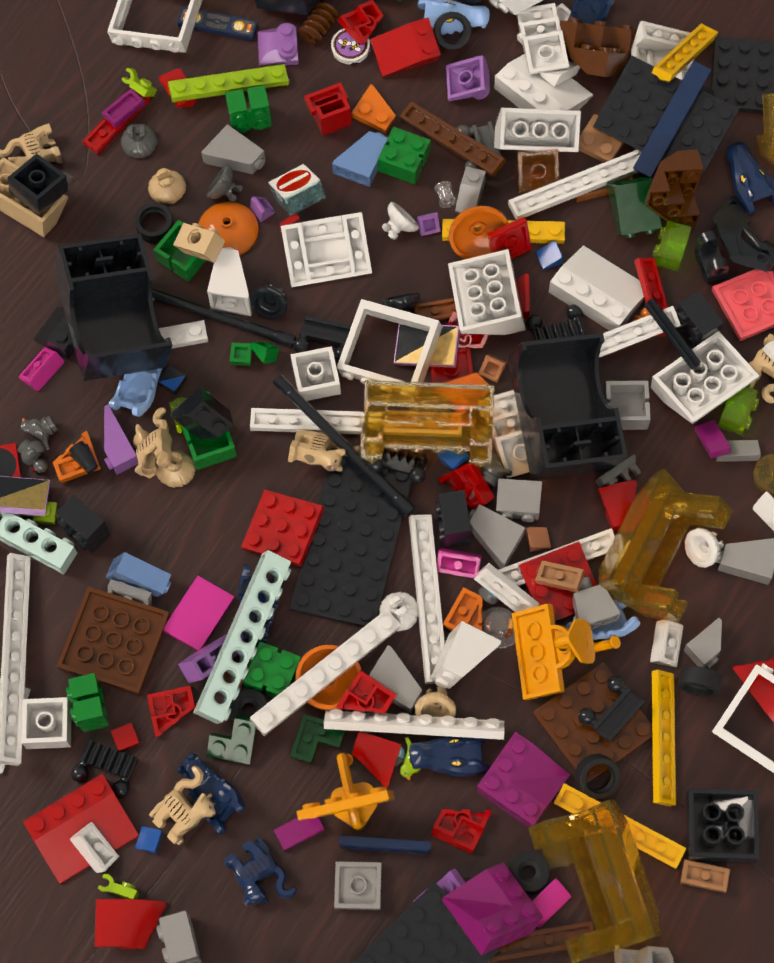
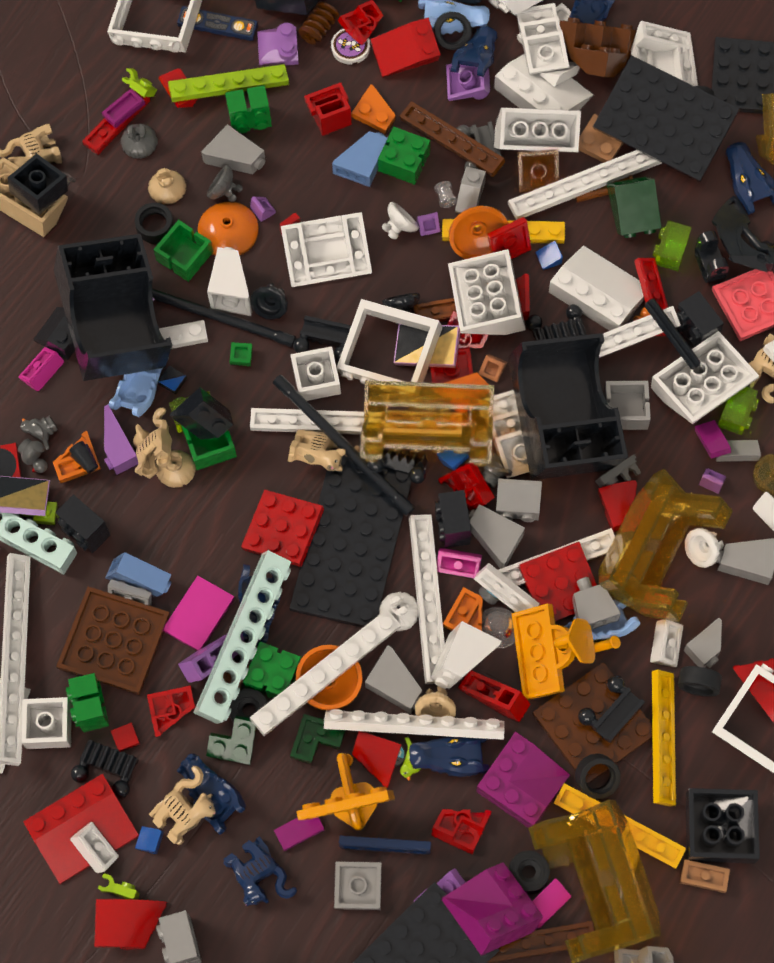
tan brick [173,223,225,263] -> none
green slope [250,341,279,364] -> none
piece [268,164,326,216] -> none
red slope [336,670,399,714] -> none
nougat slope [526,527,551,552] -> none
medium nougat plate [535,561,585,592] -> none
dark blue tile [633,60,712,178] -> none
reddish brown brick [645,150,704,228] -> none
yellow plate [652,23,718,82] -> none
none -> dark blue animal [450,26,497,77]
none -> red slope [458,670,530,722]
none -> medium lavender slope [699,468,726,494]

